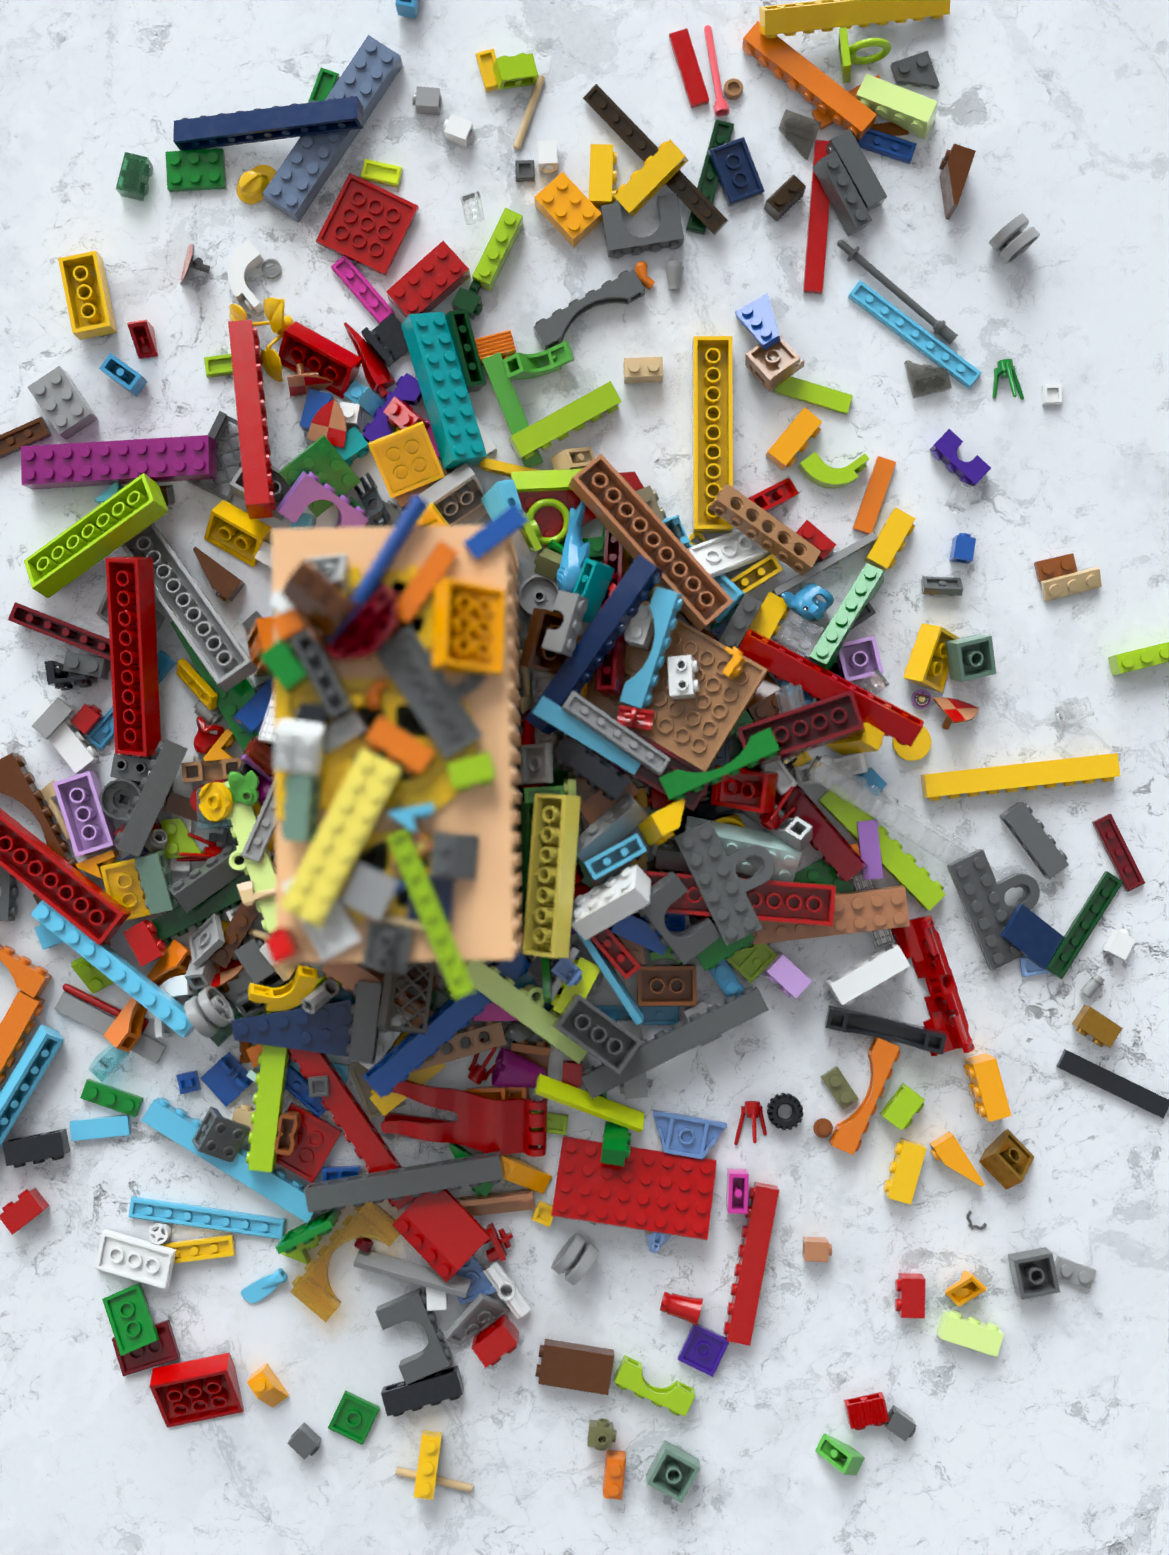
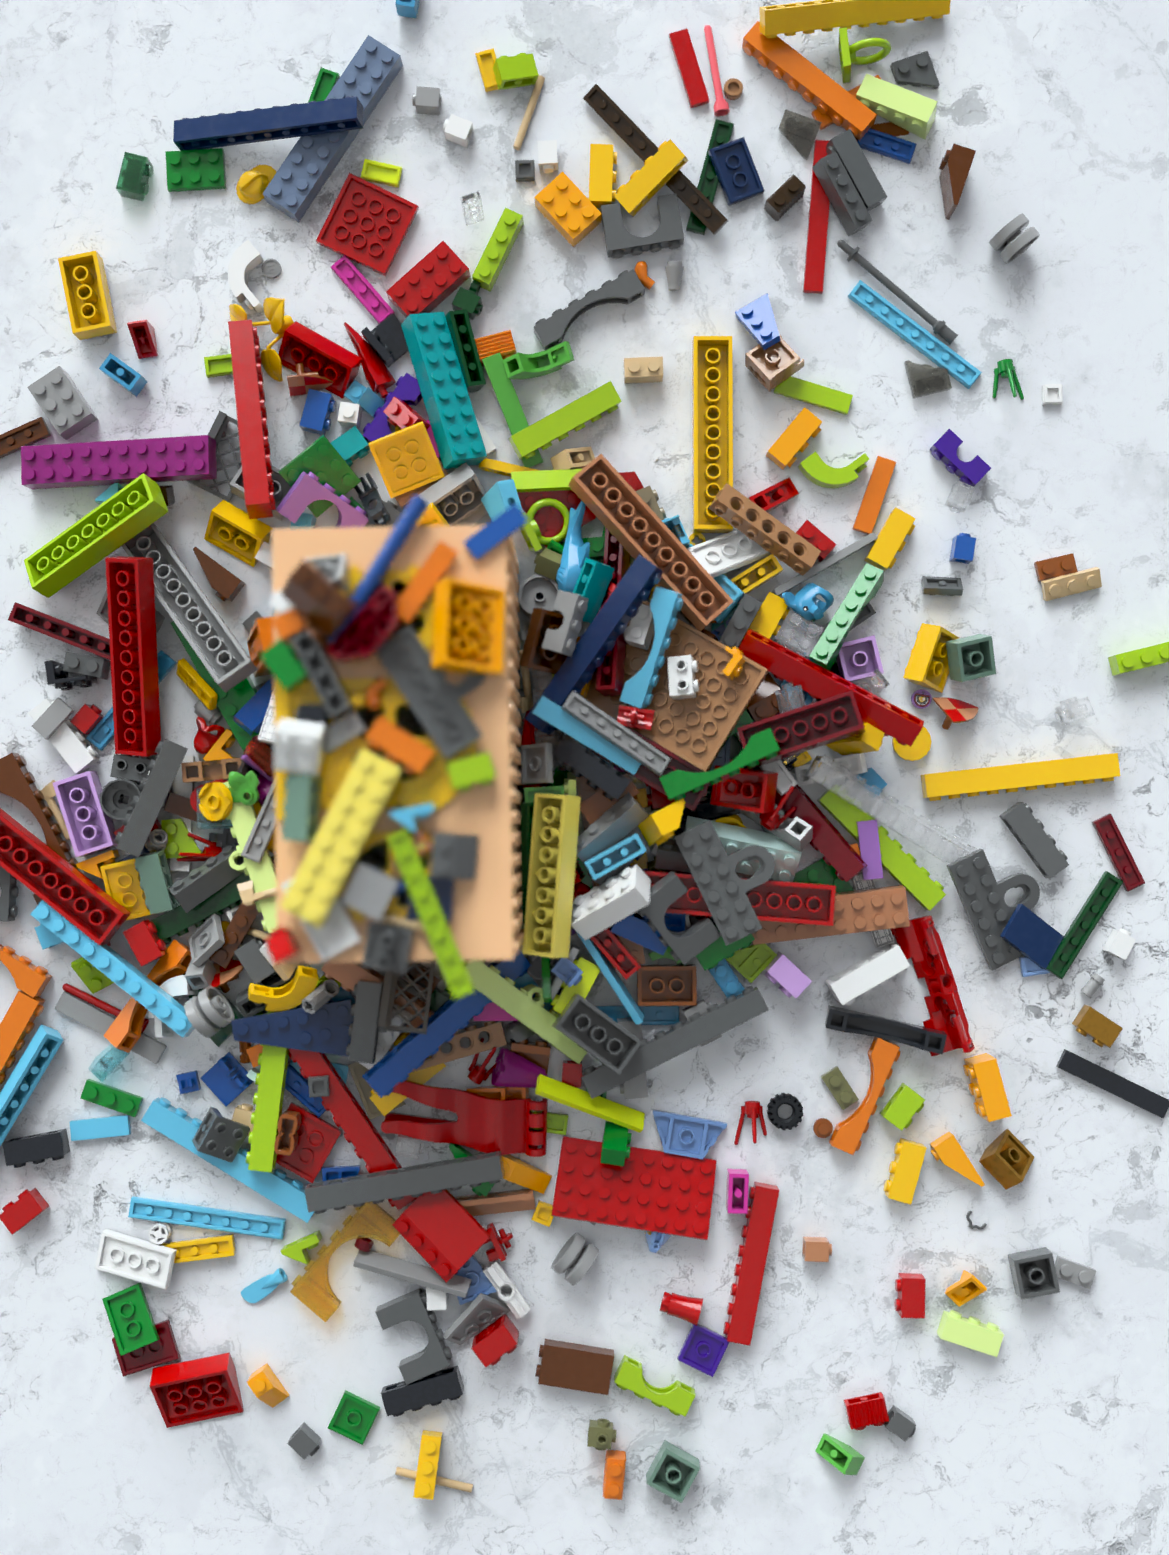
dark grey shield [180,243,210,284] -> none
green plate [275,1208,342,1254] -> none
shield [307,399,347,448] -> none

